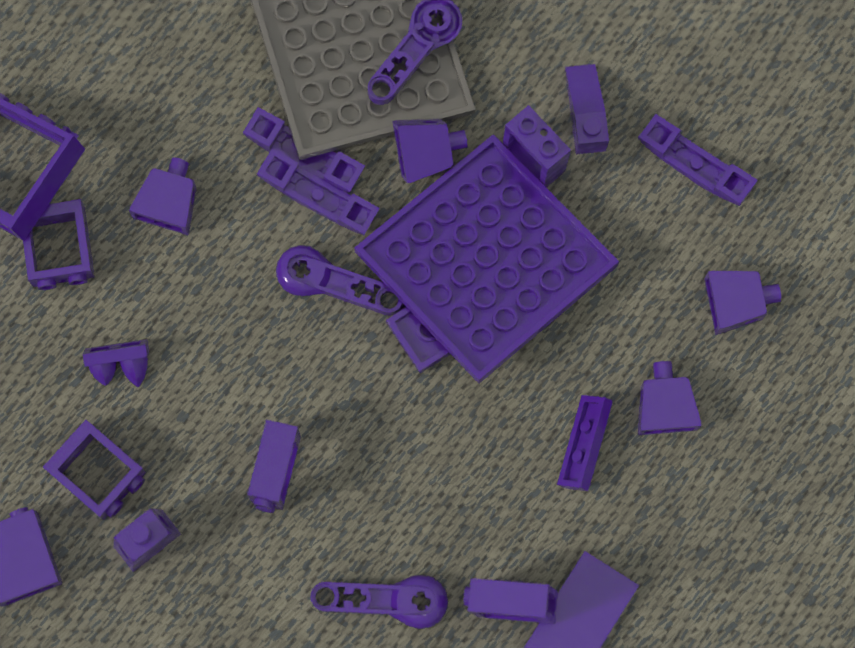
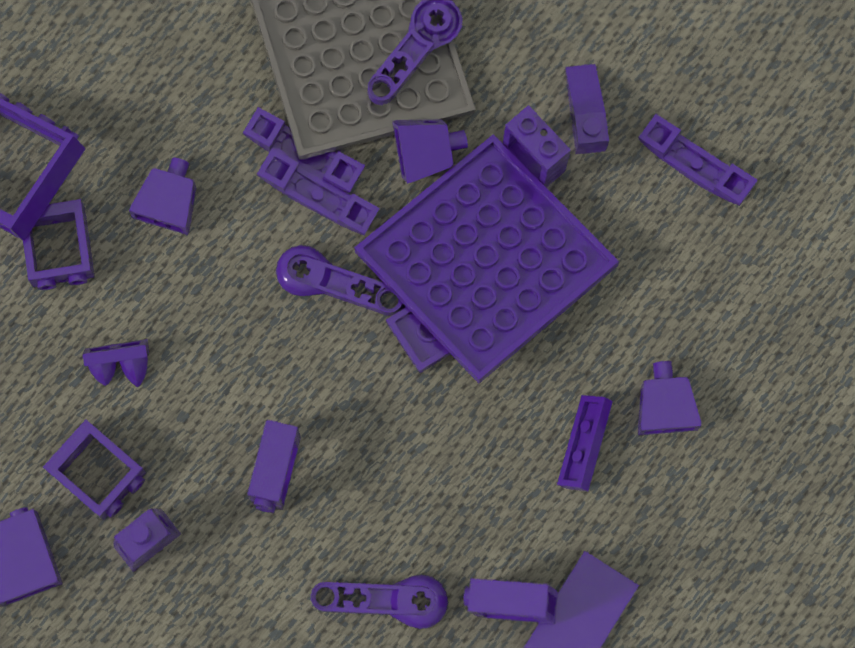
dark purple torso [704,271,781,335] -> none

